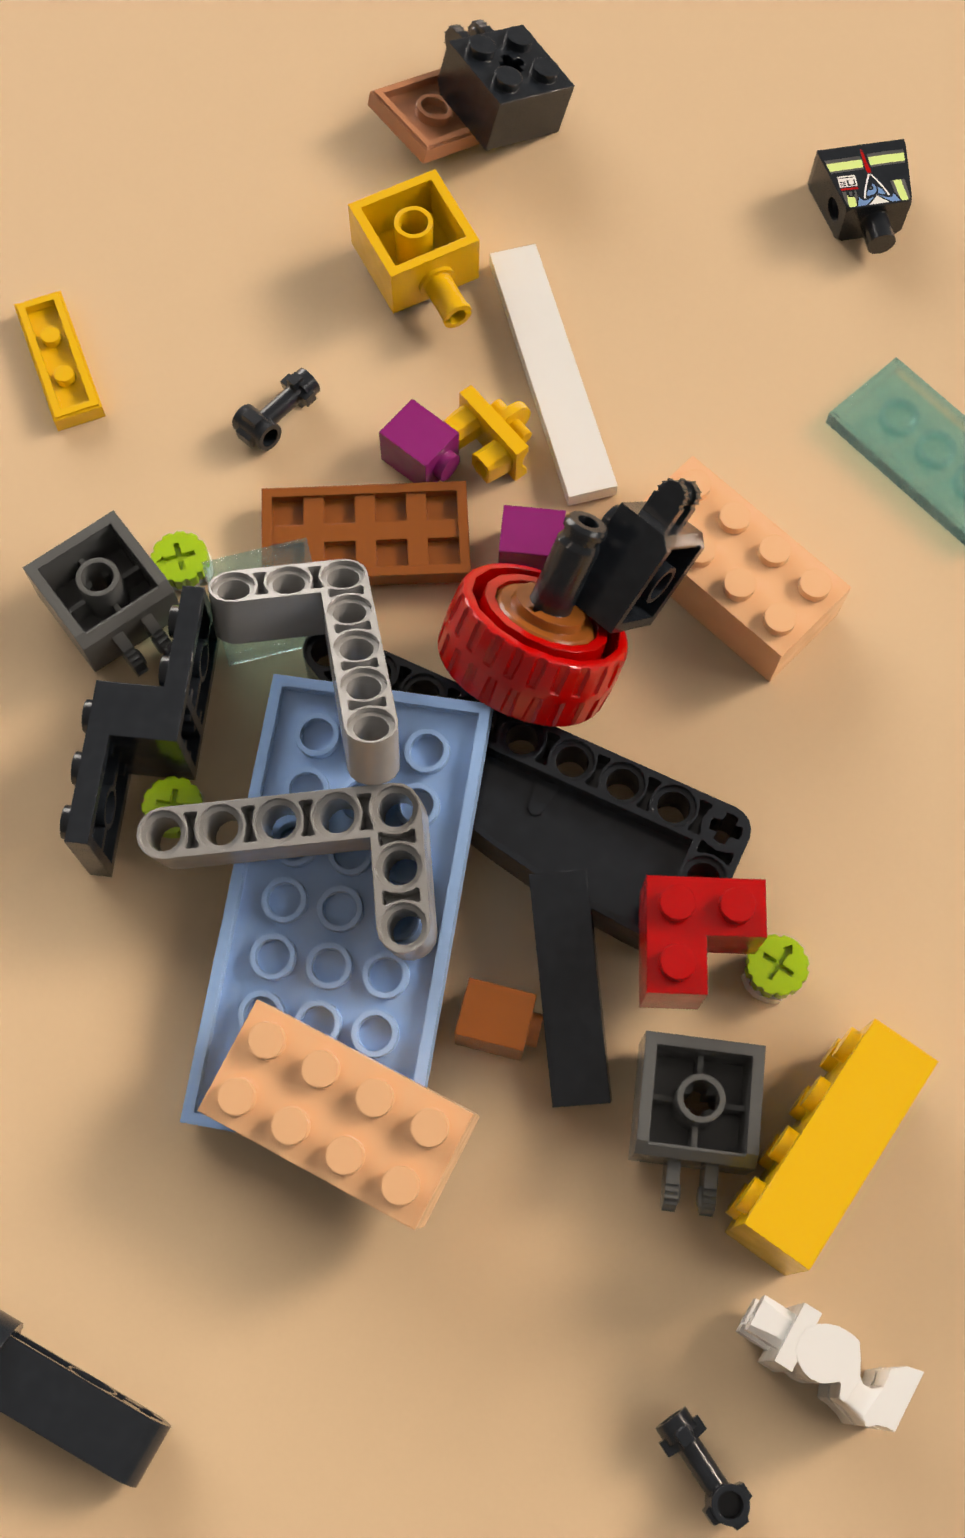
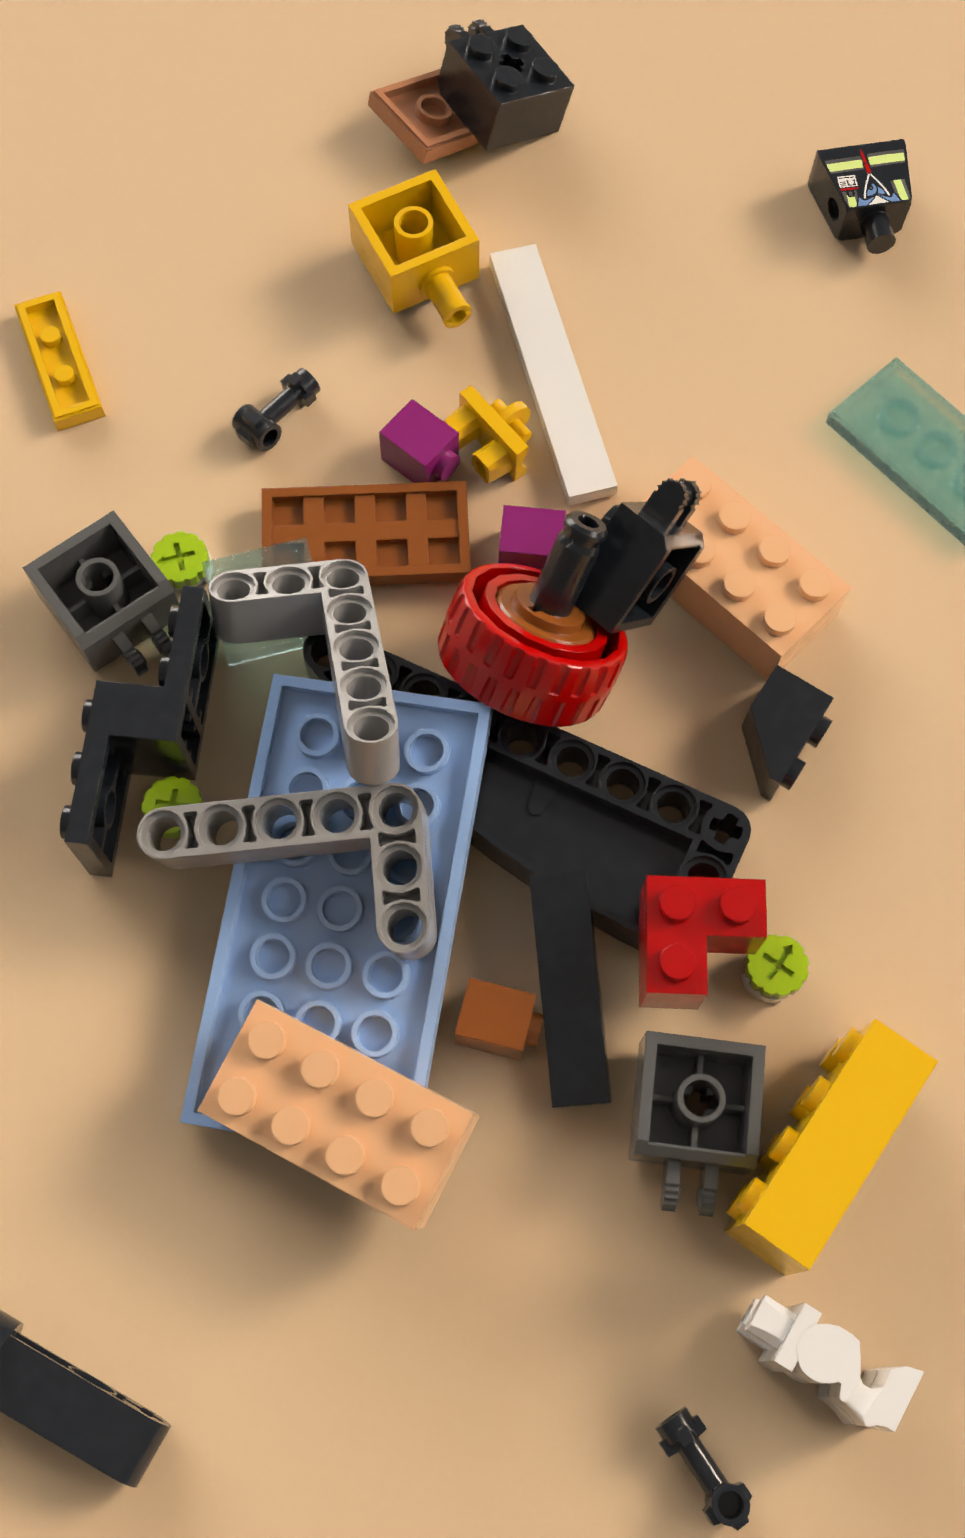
none -> black slope [741,665,834,801]

